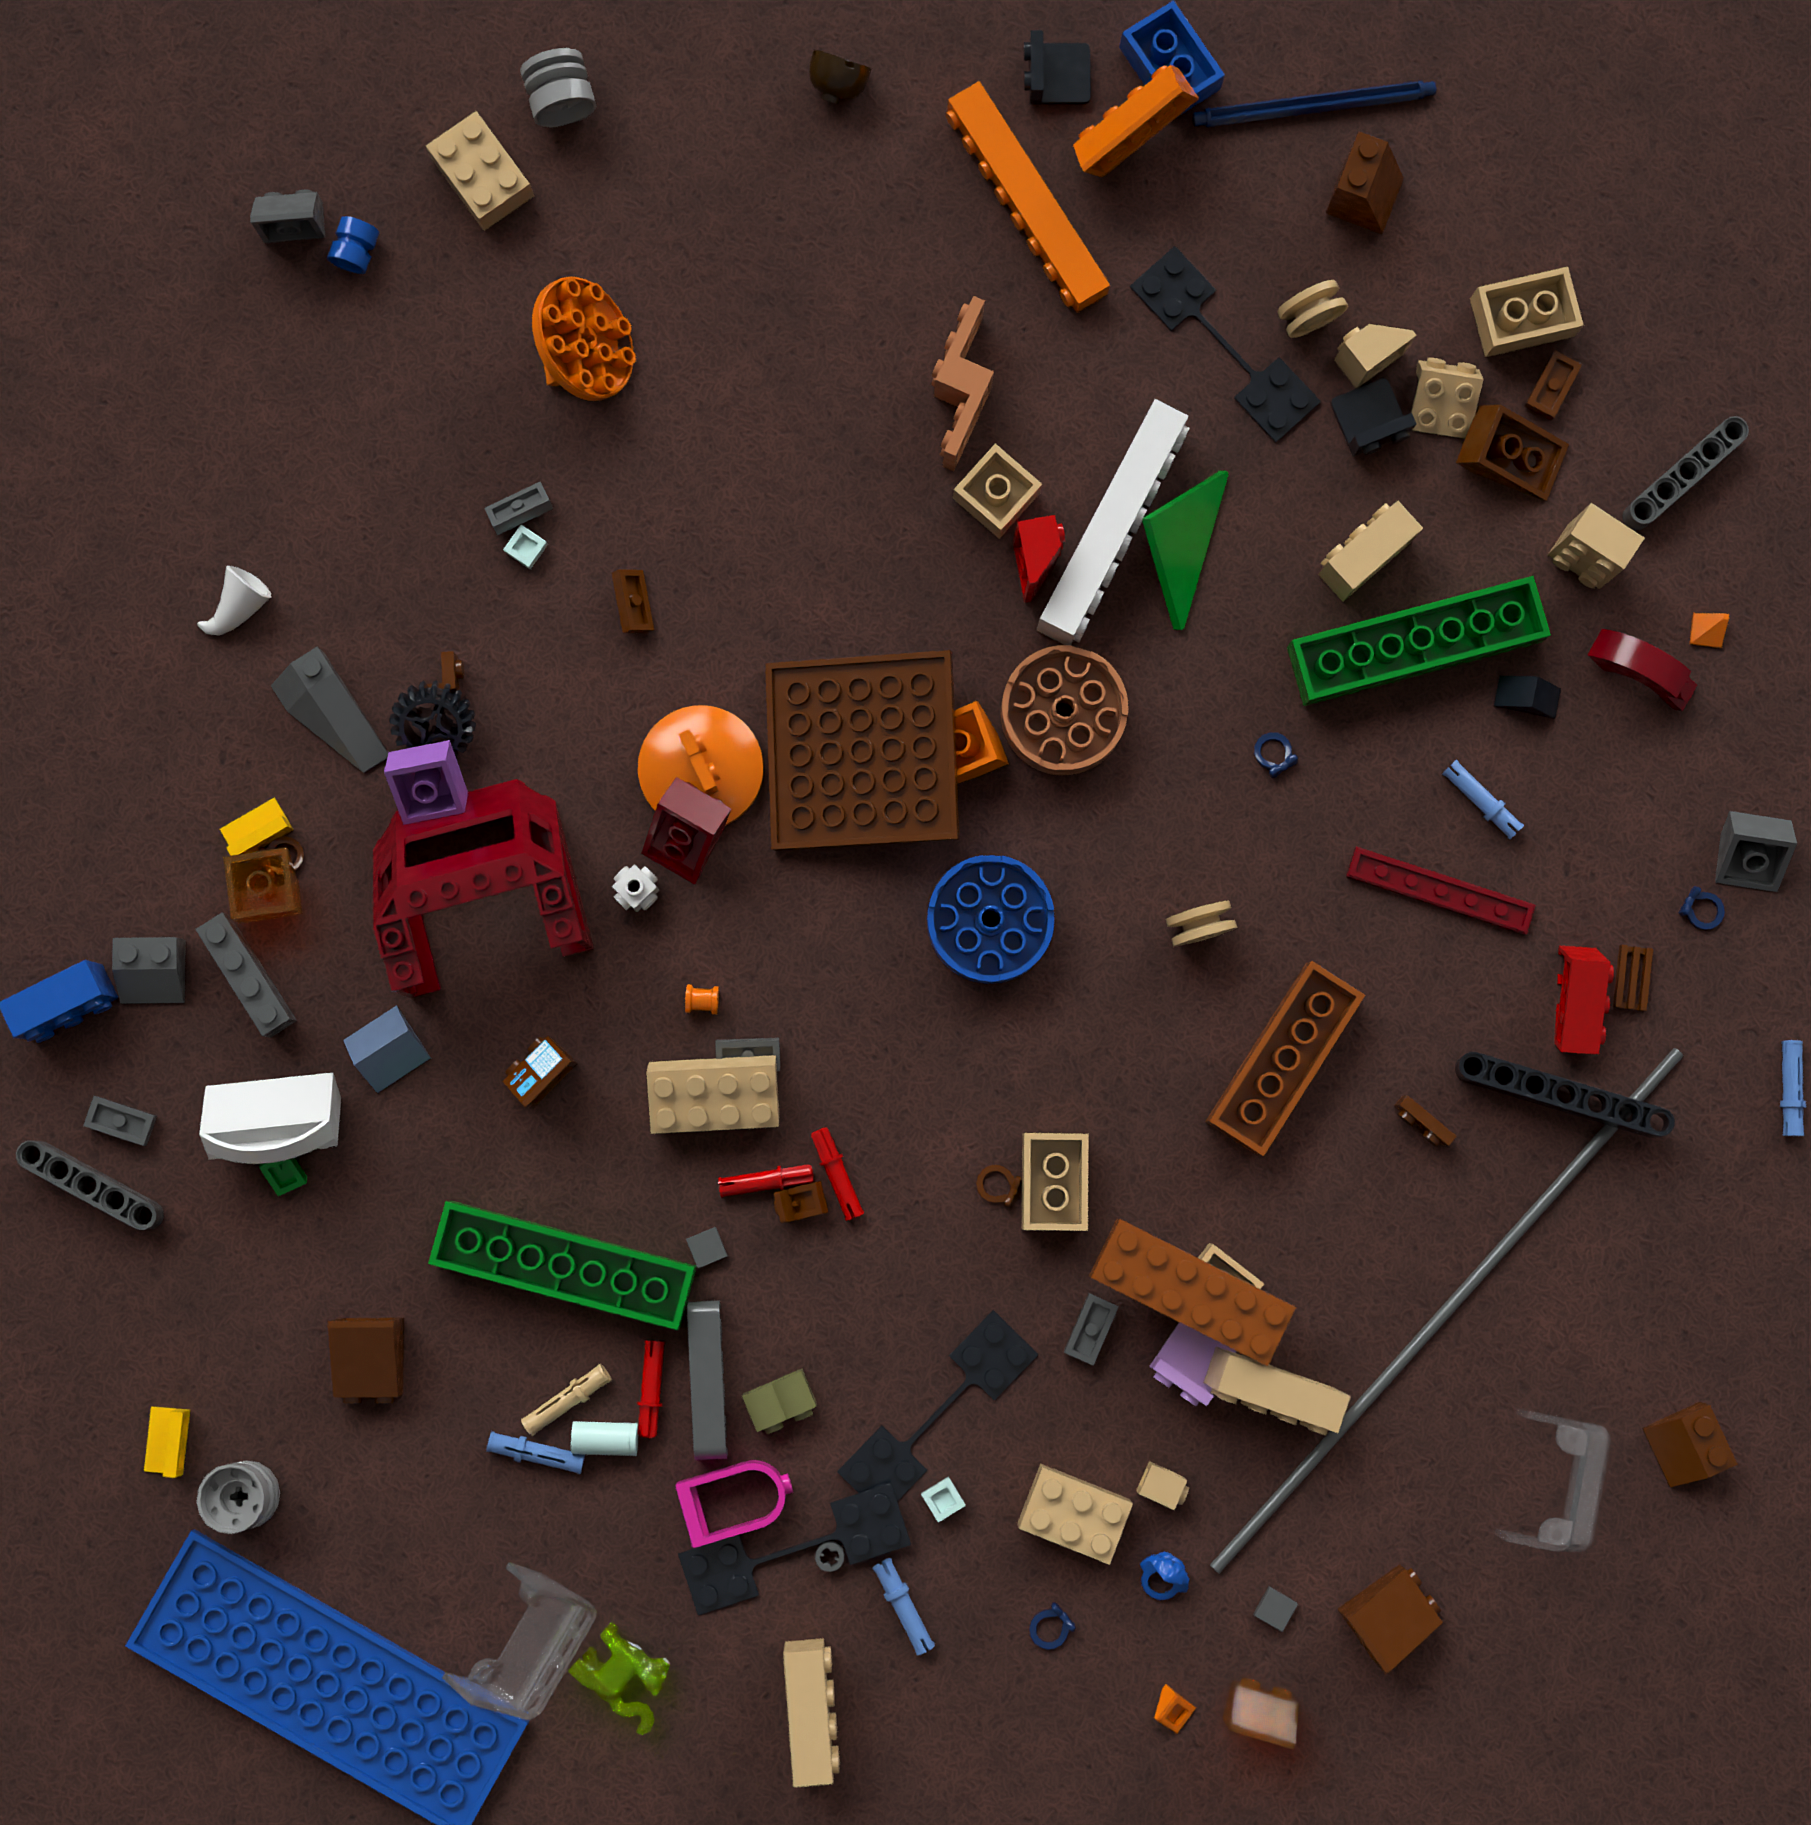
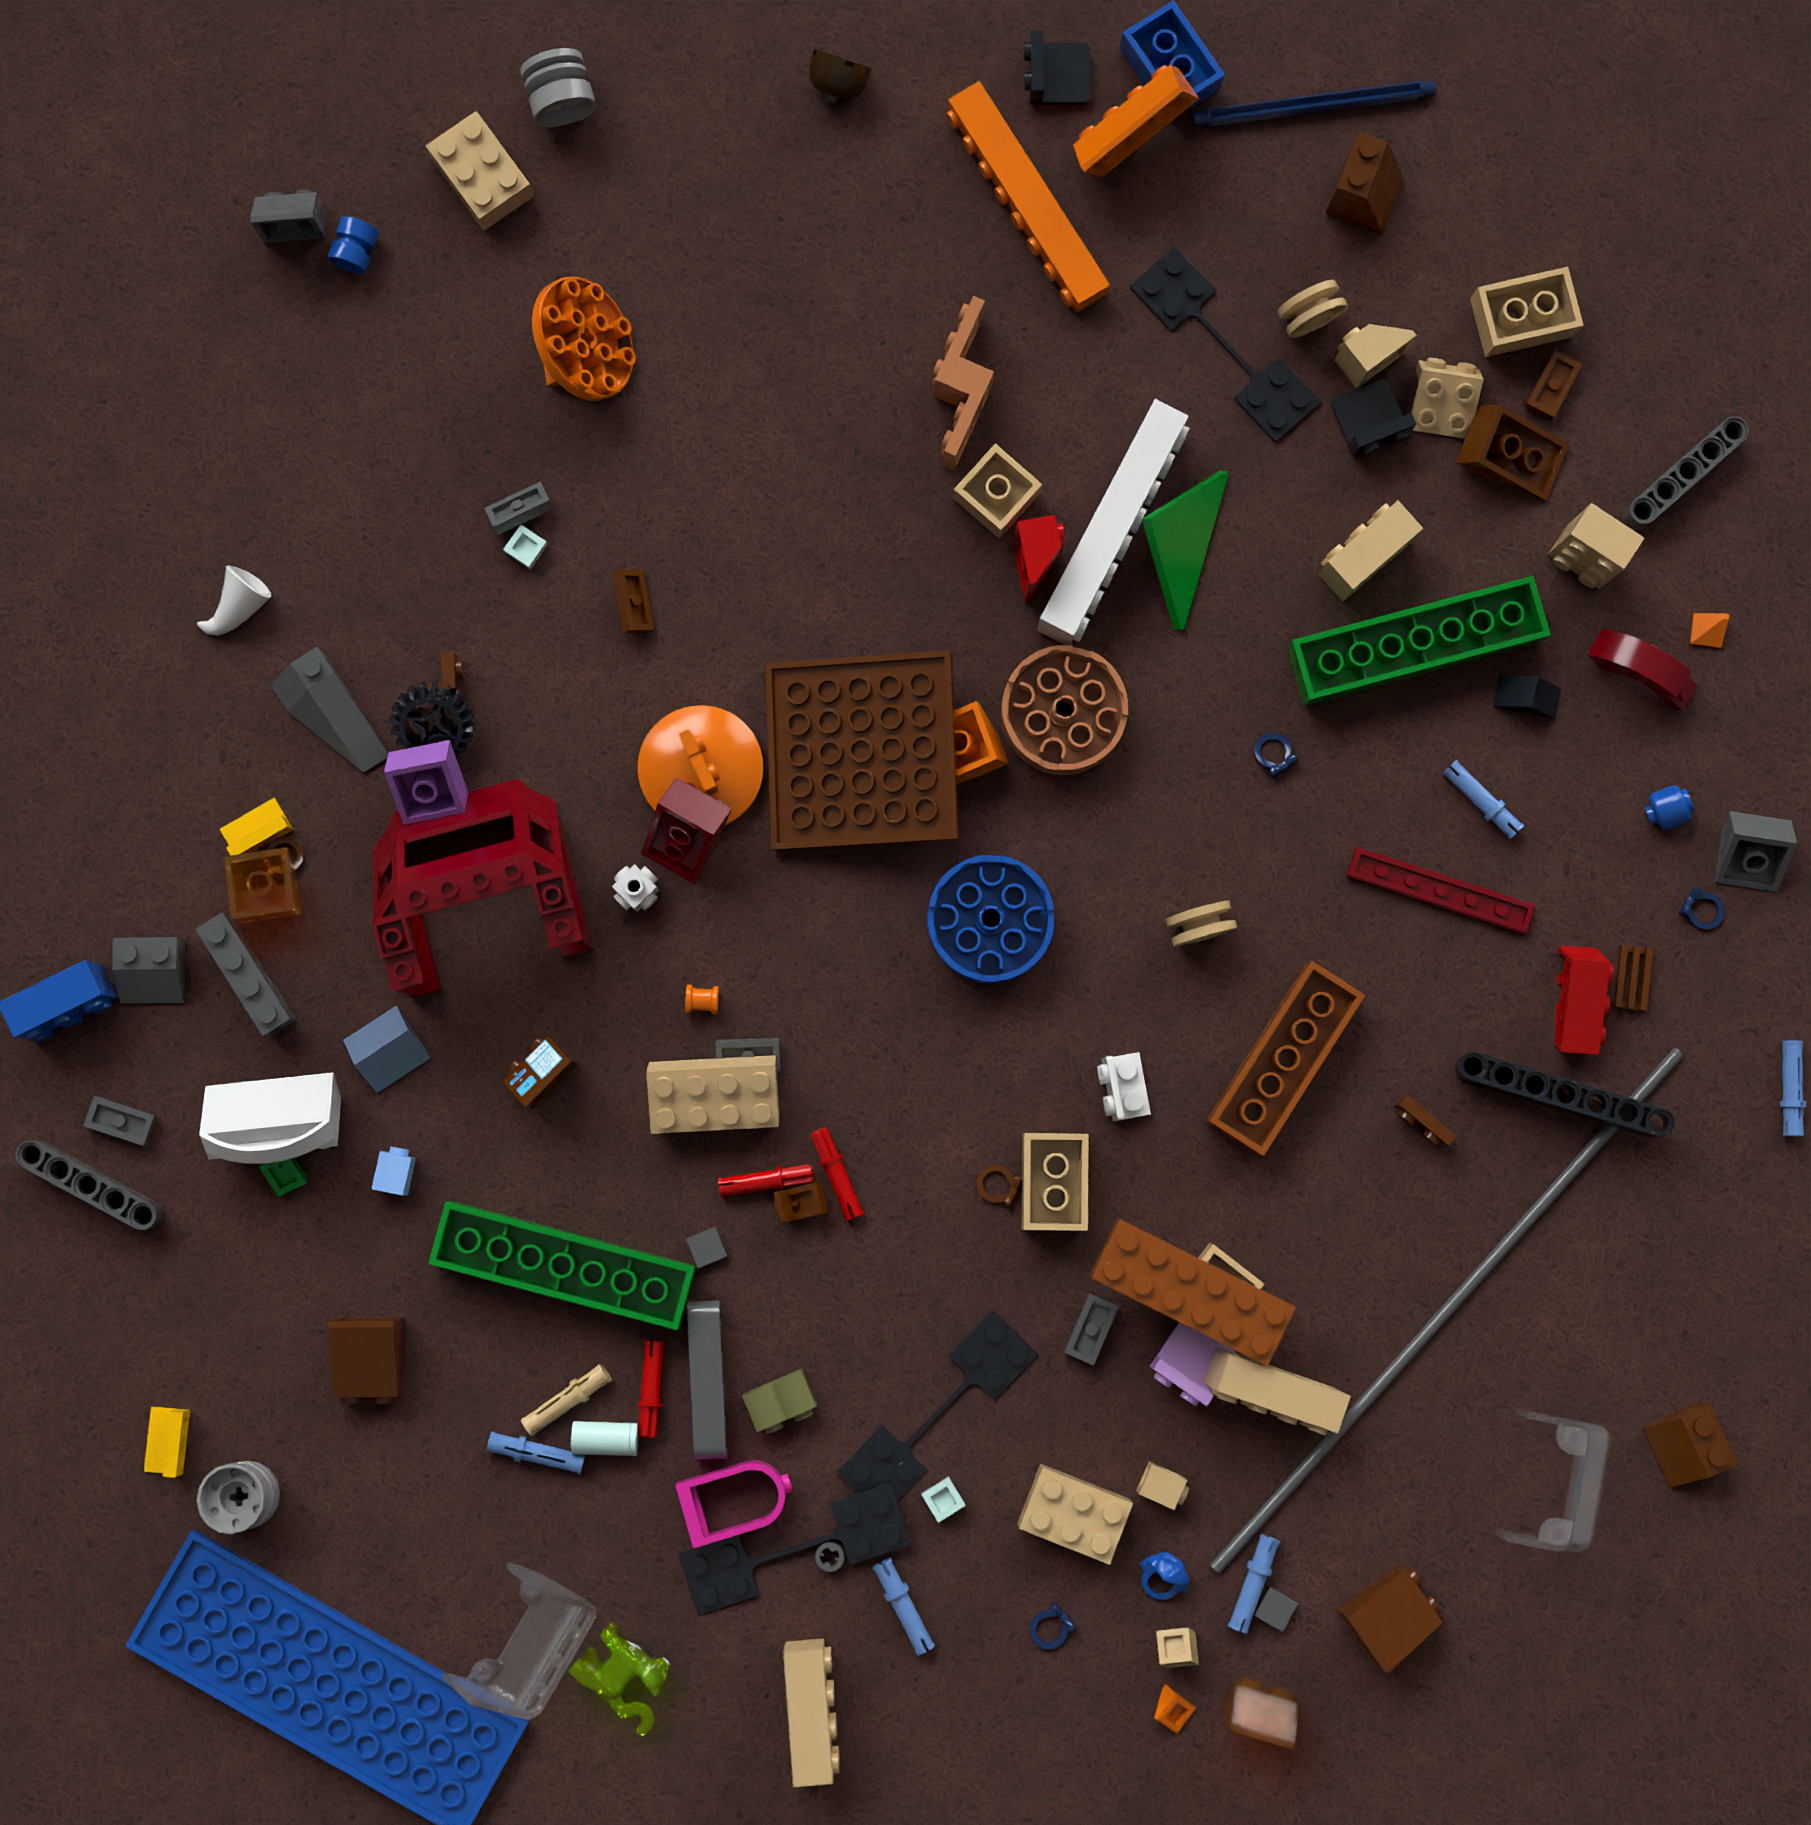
none -> light blue brick [372,1146,416,1196]
none -> white bracket [1097,1052,1151,1121]
none -> tan brick [1157,1628,1199,1668]
none -> medium blue pin [1228,1534,1280,1634]
none -> blue head [1645,785,1695,831]

